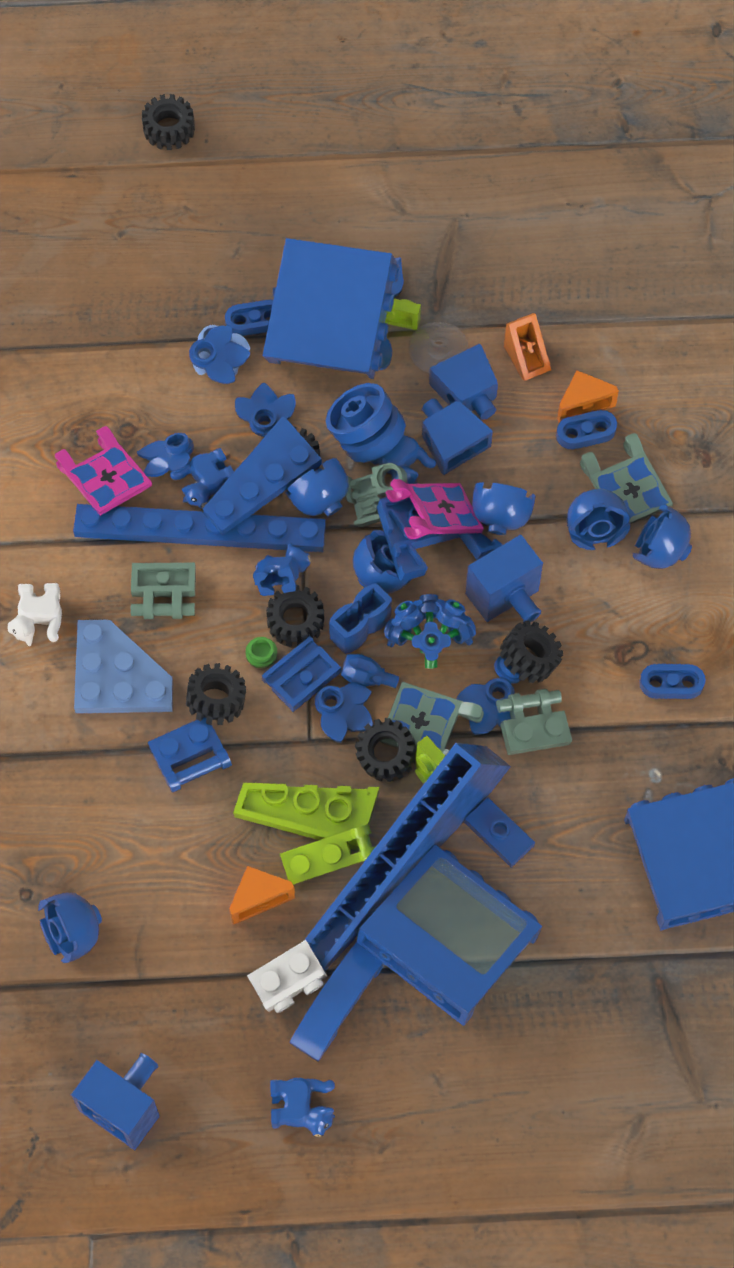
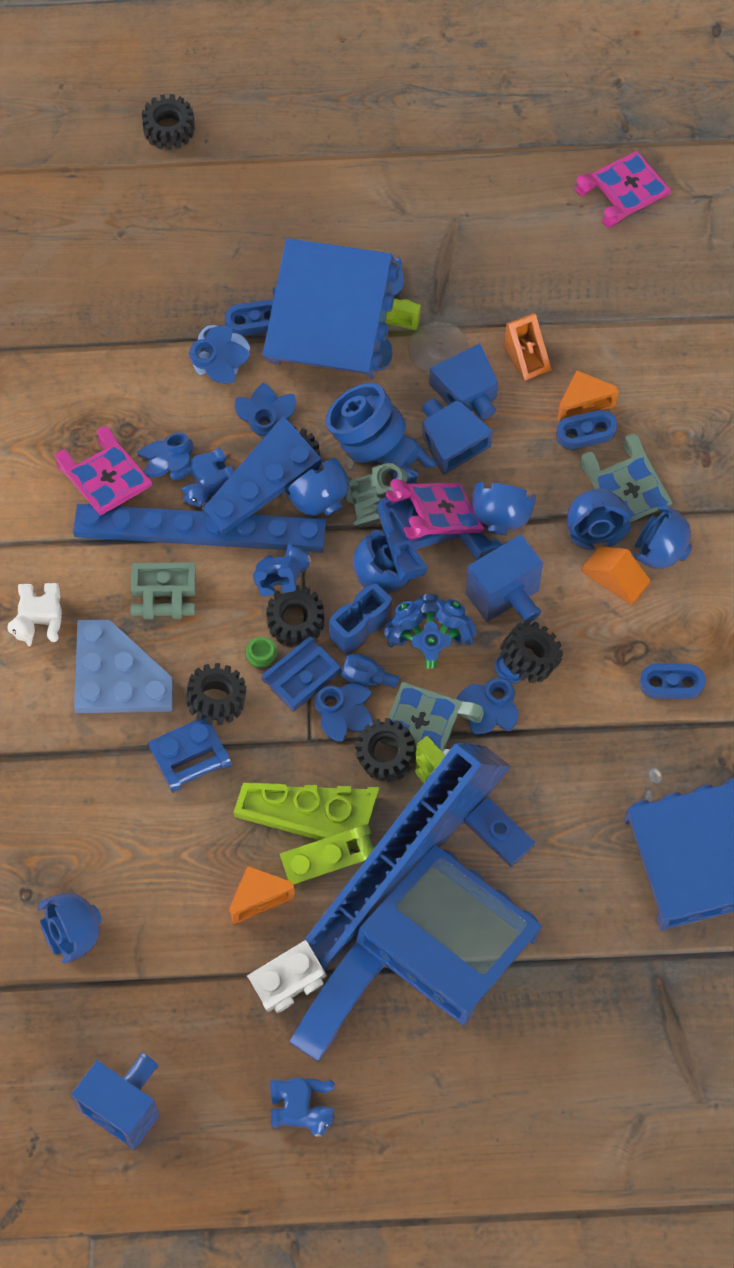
sand green plate [496,689,572,755] -> none
none -> dark pink flag [574,151,671,228]
none -> orange slope [581,546,651,606]

